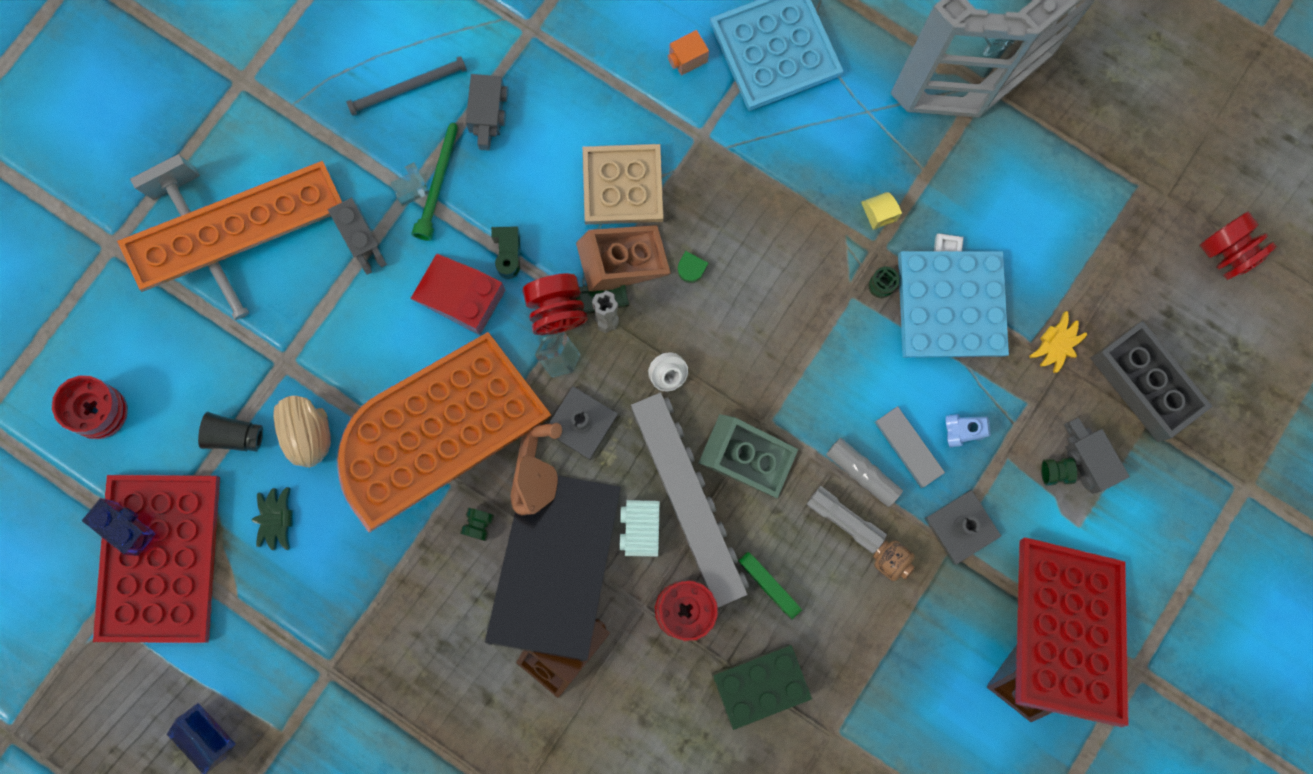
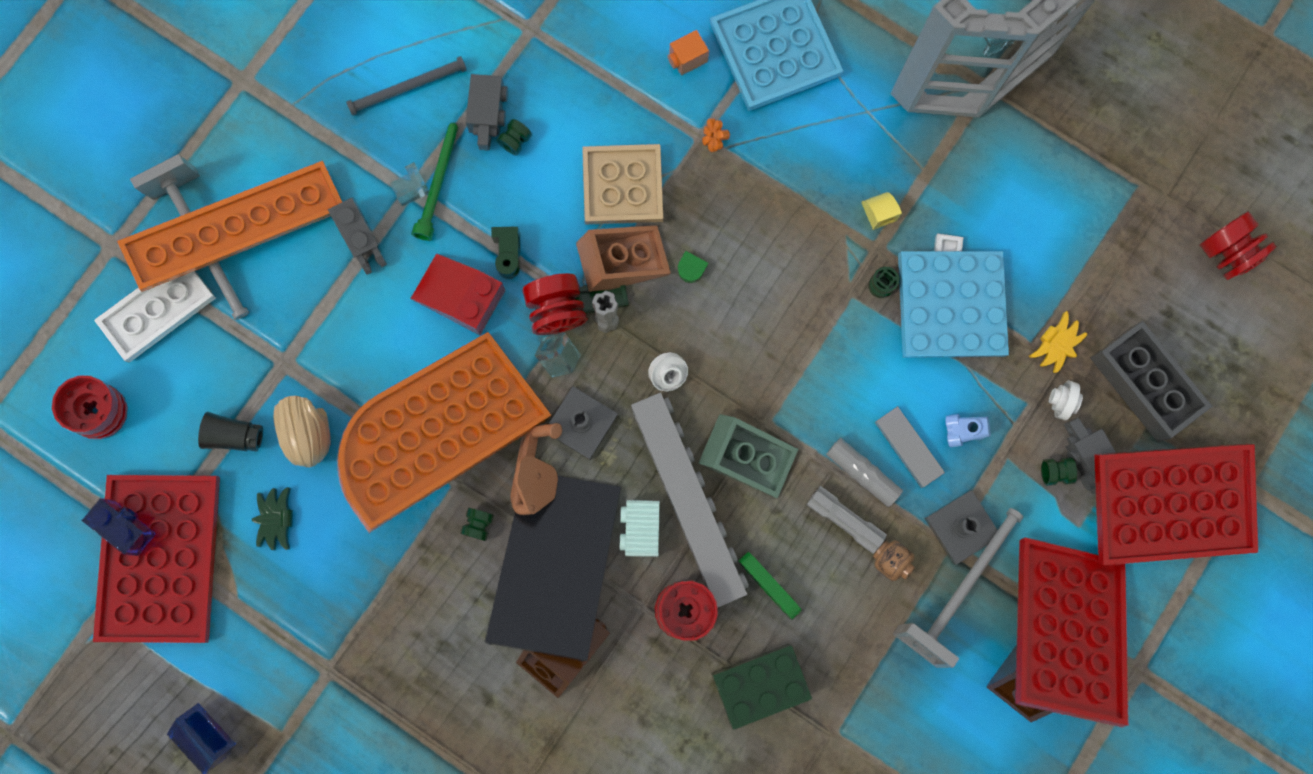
none -> white plate [94,271,216,363]
none -> dark green wheel [496,119,532,156]
none -> orange plant [702,118,730,152]
none -> light grey tile [893,508,1024,668]
none -> white plate [1049,380,1083,421]
none -> red plate [1094,443,1258,565]

